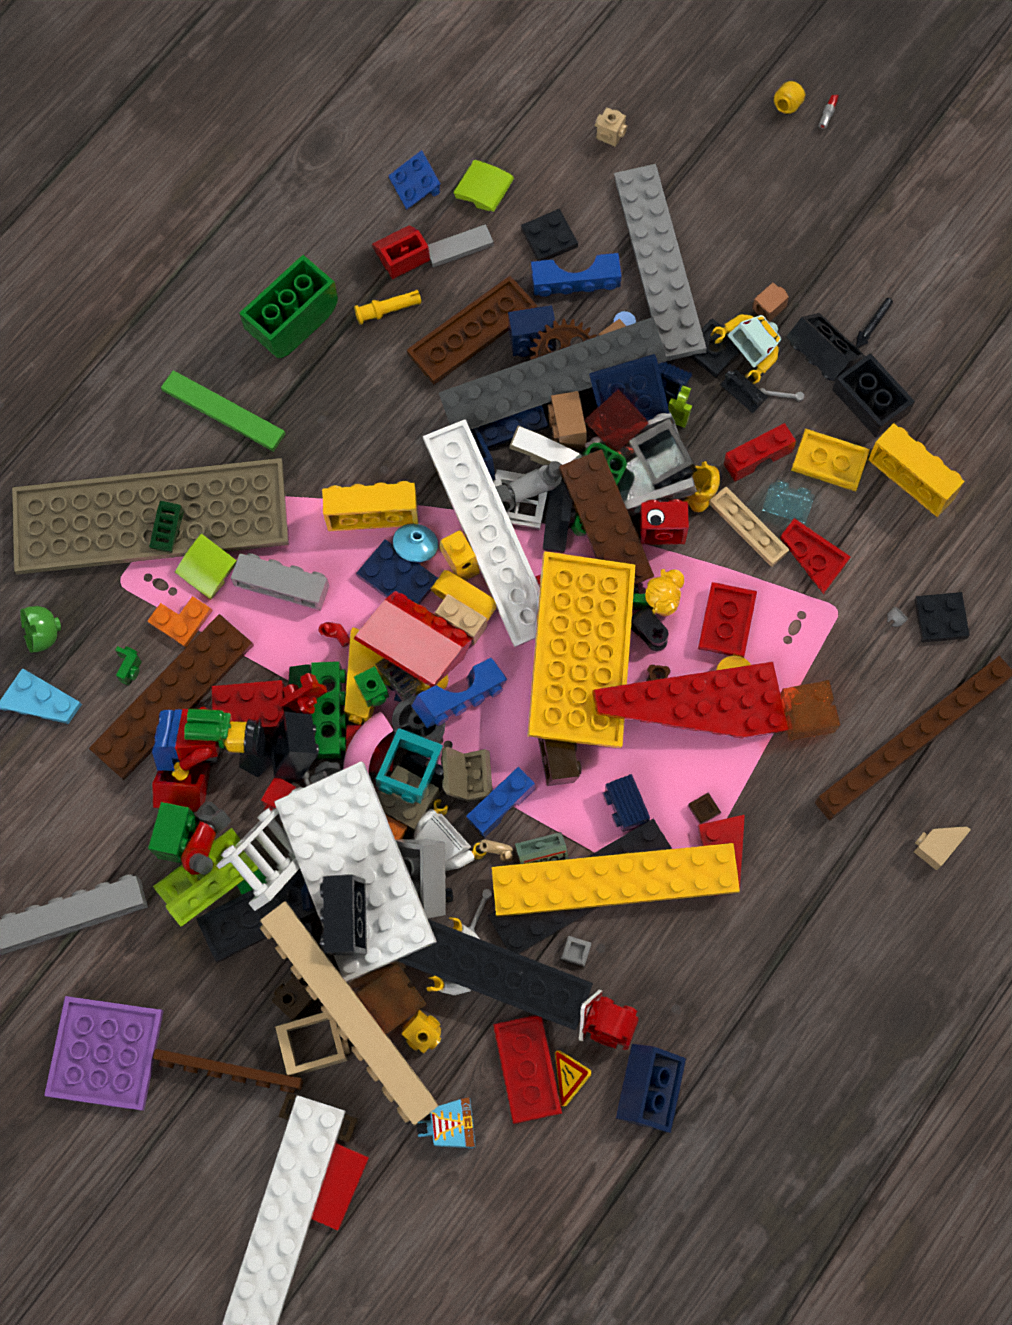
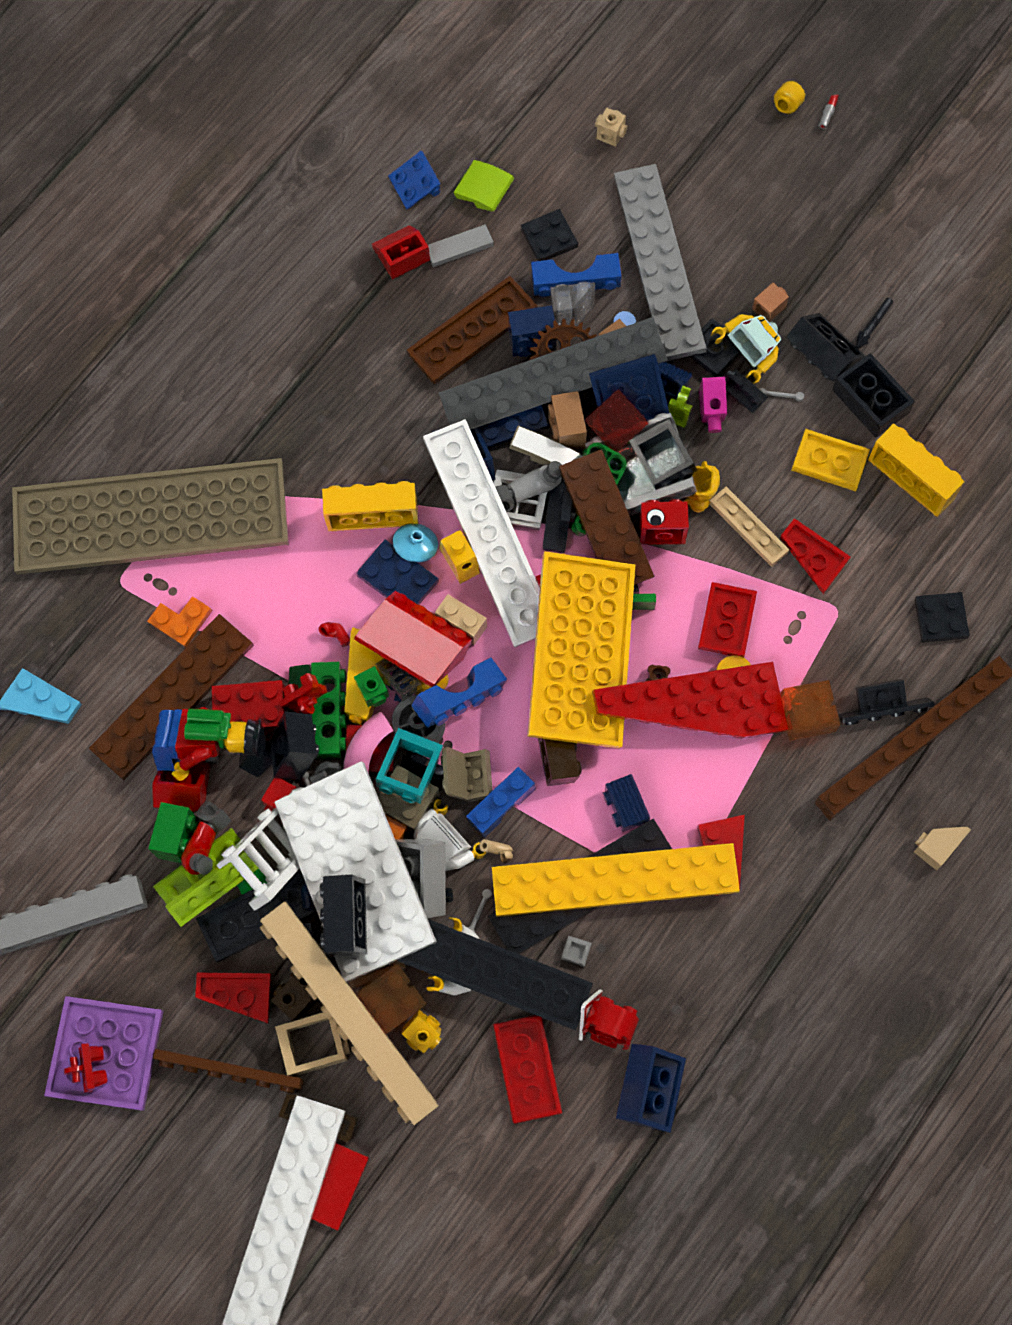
bright green cylinder [20,606,61,653] -> none
green bracket [115,646,142,686] -> none
dark green slope [149,501,184,553] -> none
bright green tile [161,370,285,452] -> none
lime slope [175,534,237,600] -> none
light grey brick [231,553,329,610] -> none
green brick [239,255,338,358] -> none
yellow pin [354,290,421,325] -> none
torso [417,1097,476,1148] -> none
yellow beam [431,570,497,621] -> none
sand green panel [515,832,569,864] -> none
piece [555,1051,591,1106] -> none
black piece [631,606,669,652] -> none
yellow hair [645,569,684,616] -> none
dark brown tile [688,792,721,824] -> none
red arch [723,423,796,482] -> none
clear light blue bracket [762,480,815,524] -> none
light grey hinge [887,606,908,627] -> none
none -> red hips [64,1043,107,1093]
none -> red wing [195,973,271,1024]
none -> clear slope [550,282,595,326]
none -> dark pink torso [698,377,727,433]
none -> black bracket [836,679,934,725]

